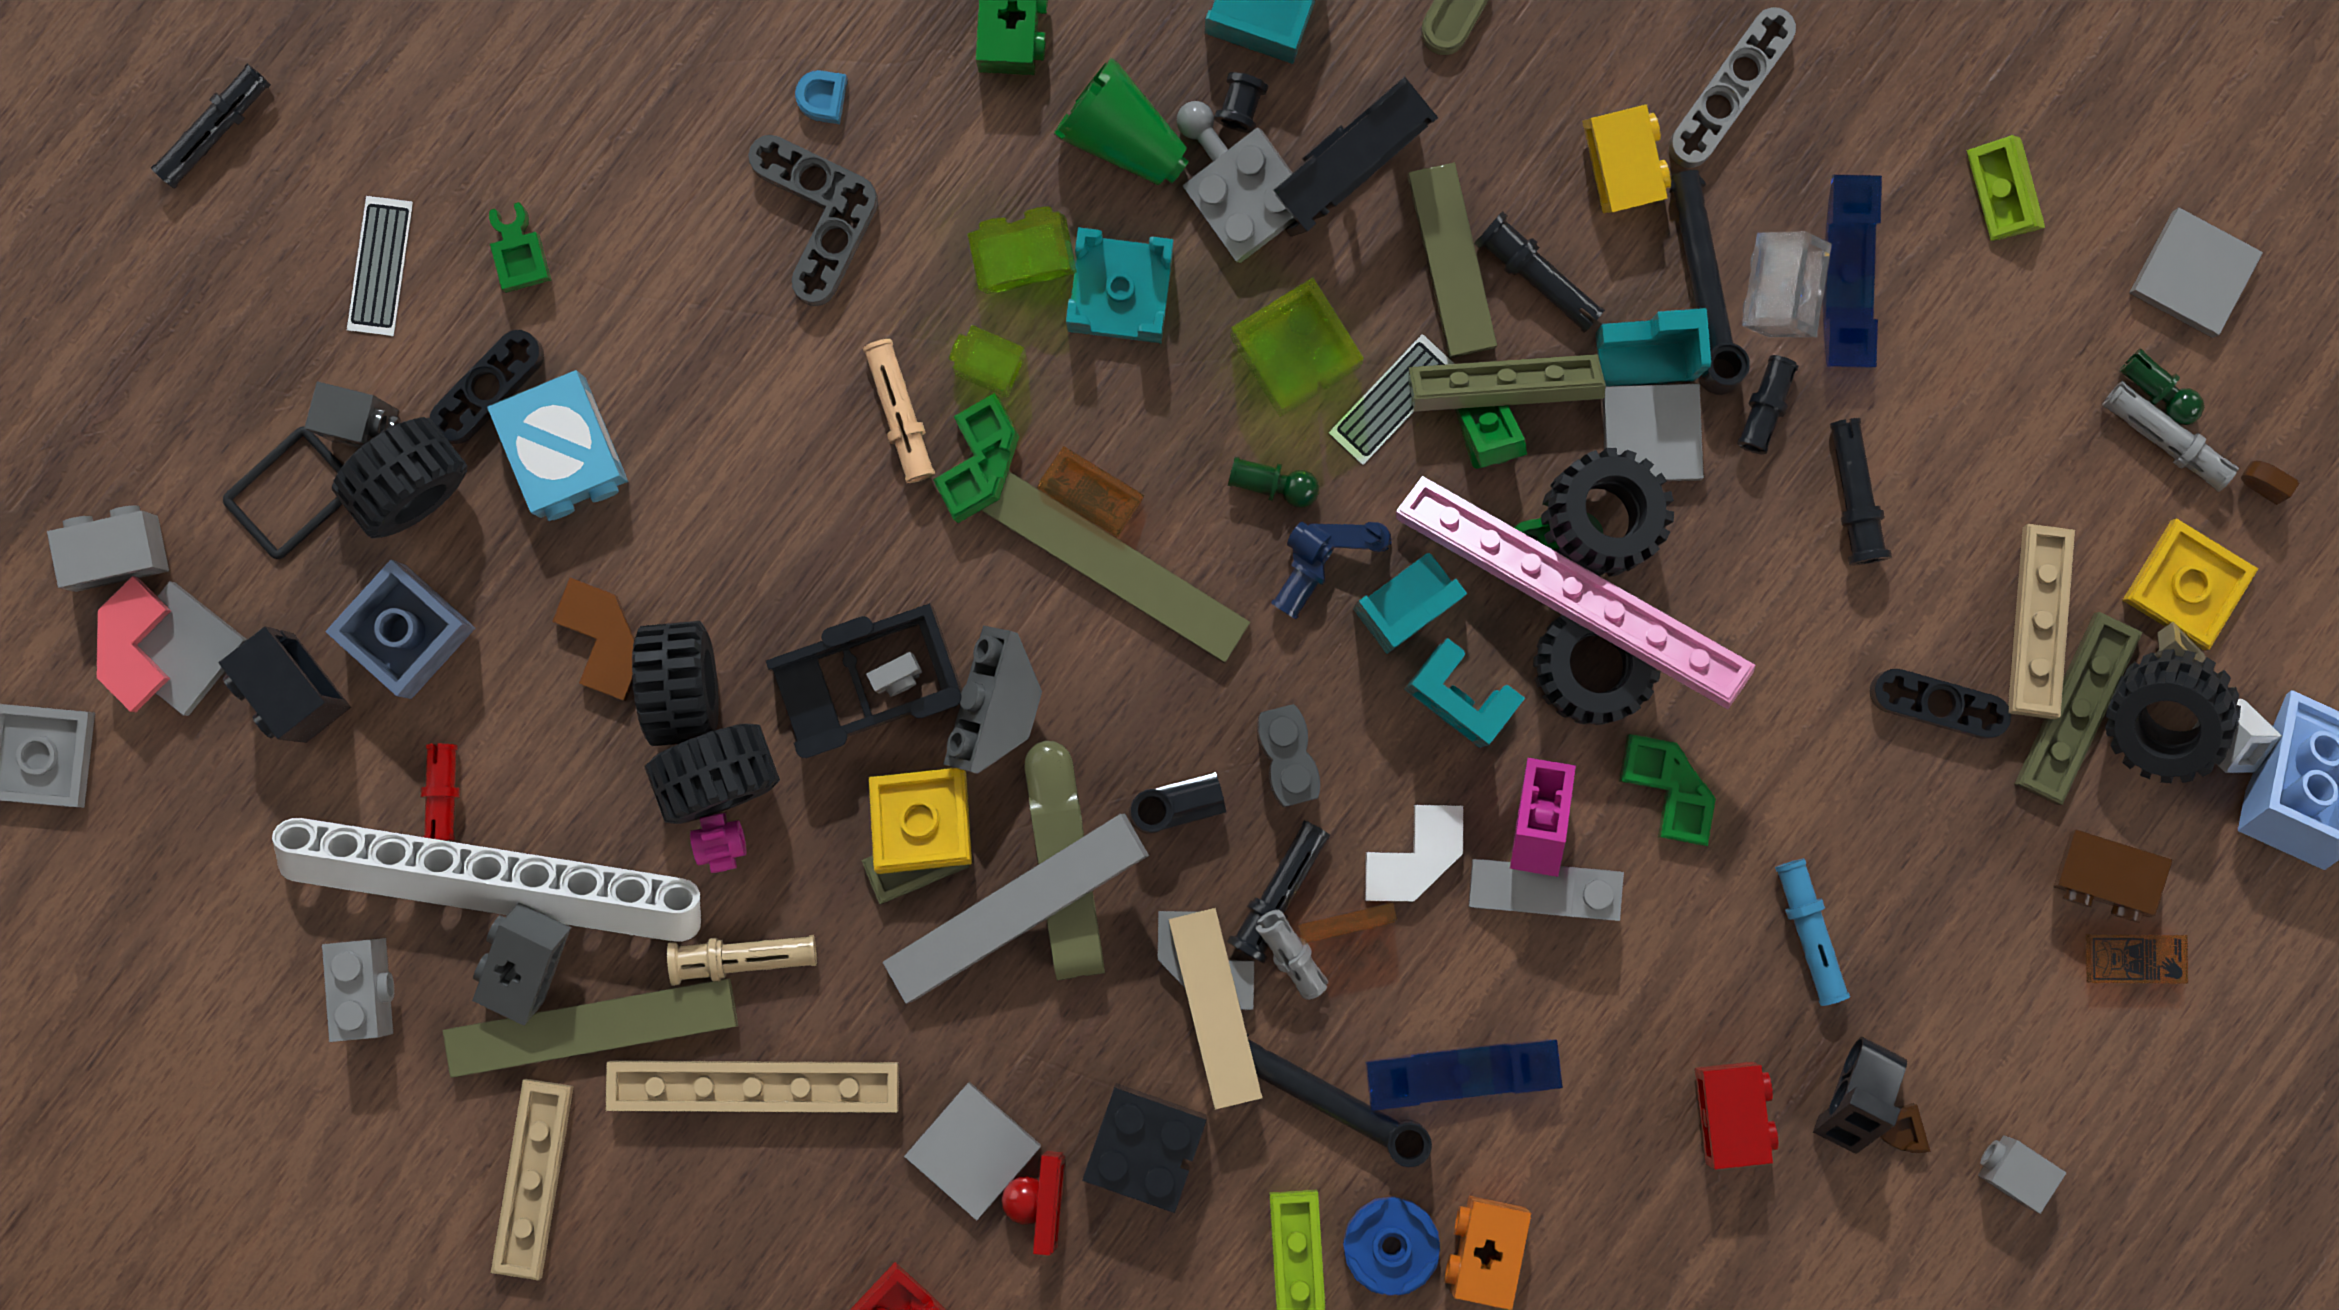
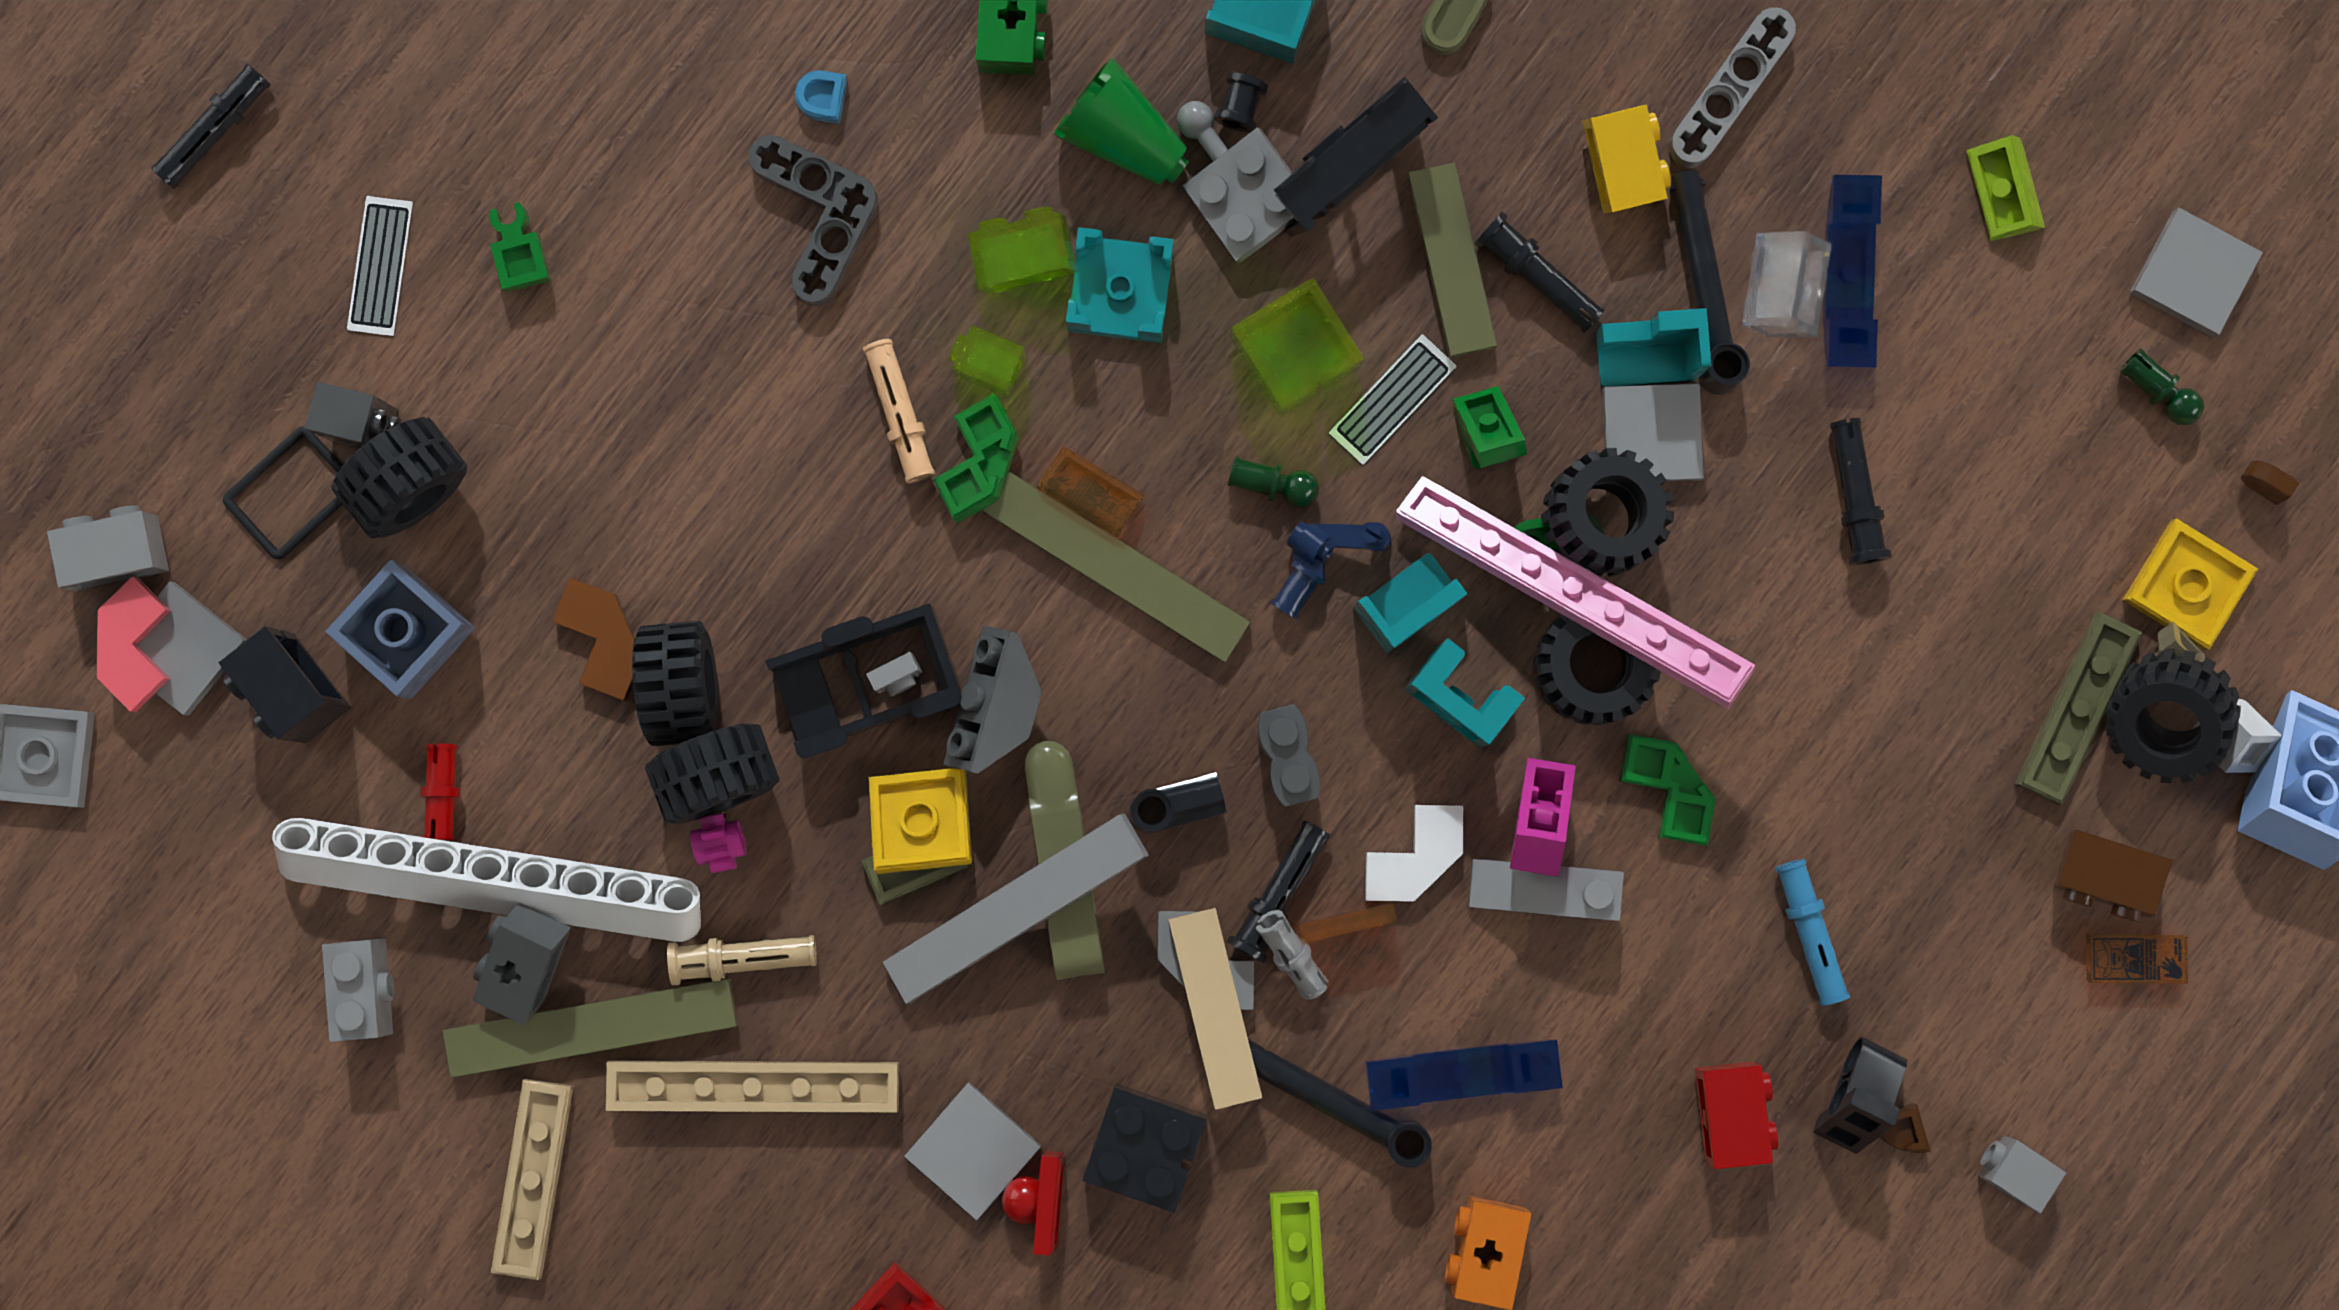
black beam [430,330,544,444] -> none
medium azure brick [487,370,628,521] -> none
blue plate [1343,1196,1440,1295] -> none
olive tile [1408,354,1606,412] -> none
black pin [1737,355,1799,455] -> none
black beam [1870,669,2011,739] -> none
tan tile [2008,524,2075,719] -> none
light grey pin [2102,381,2239,492] -> none

